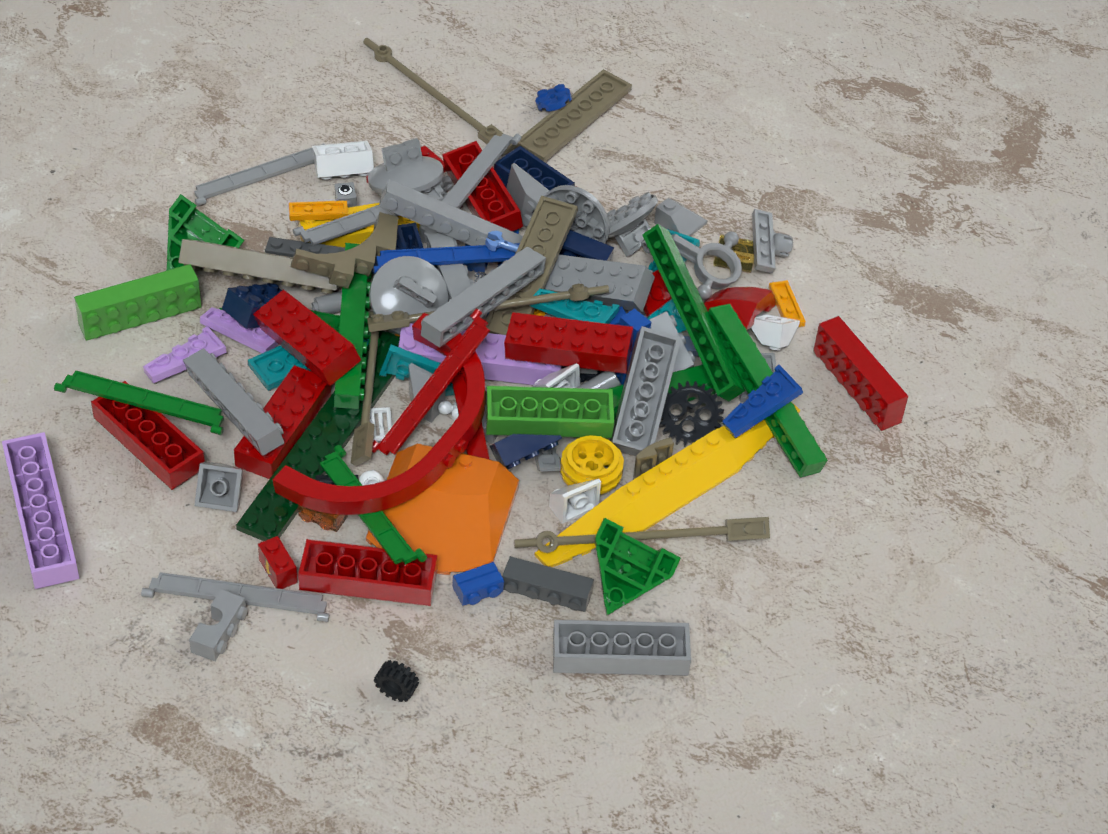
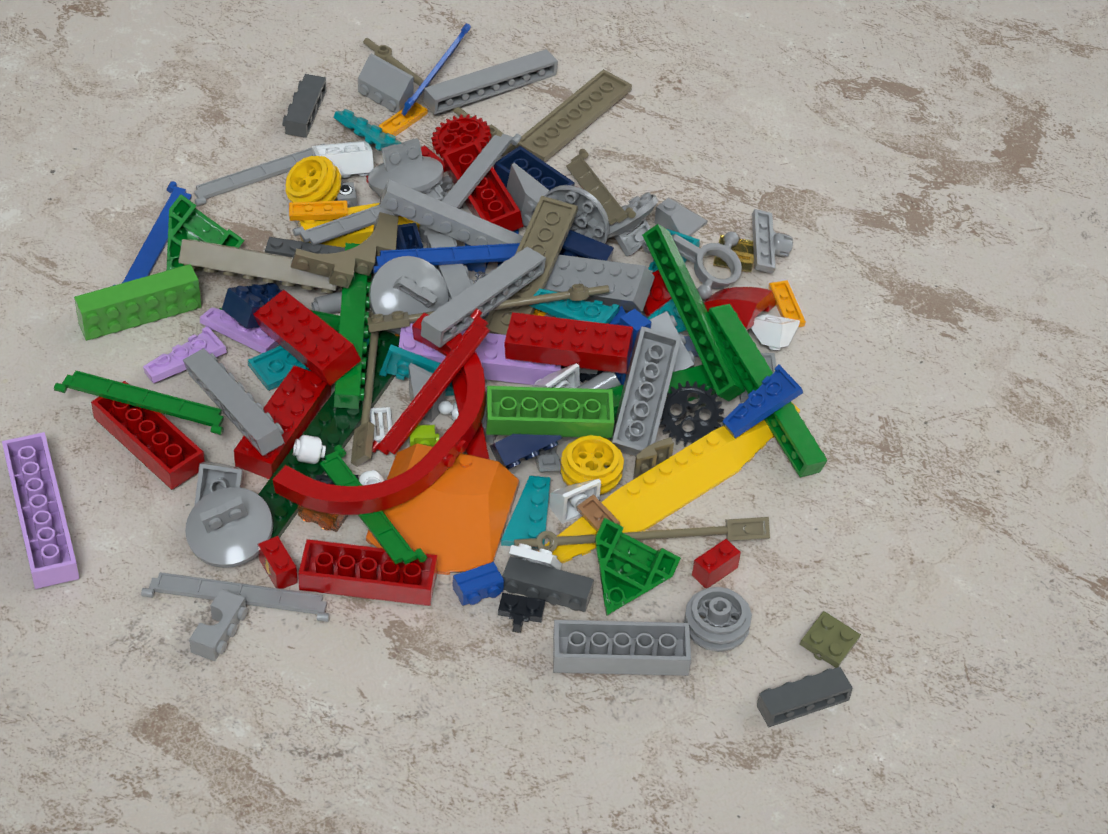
black tyre [374,660,419,702] -> none
medium blue bar [485,231,519,252] -> none
blue plate [535,84,572,111] -> none
red brick [813,316,908,431] -> none
none -> blue piece [113,181,192,286]
none -> light grey bracket [185,487,273,568]
none -> dark grey brick [282,74,327,138]
none -> yellow wheel [285,156,341,202]
none -> white head [293,435,326,464]
none -> teal wing [333,109,401,151]
none -> light grey slope [358,53,414,113]
none -> light orange tile [378,102,428,136]
none -> blue piece [401,23,471,116]
none -> lime brick [410,425,439,447]
none -> light grey brick [423,49,558,115]
none -> red gear [431,114,492,158]
none -> black hinge [498,593,546,633]
none -> teal wing [501,476,551,549]
none -> white plate [509,543,562,570]
none -> dark tan piece [566,149,636,225]
none -> medium nougat plate [576,494,620,531]
none -> light grey wheel [684,587,752,652]
none -> red brick [692,539,741,589]
none -> dark grey brick [757,667,853,728]
none -> olive plate [800,611,861,668]

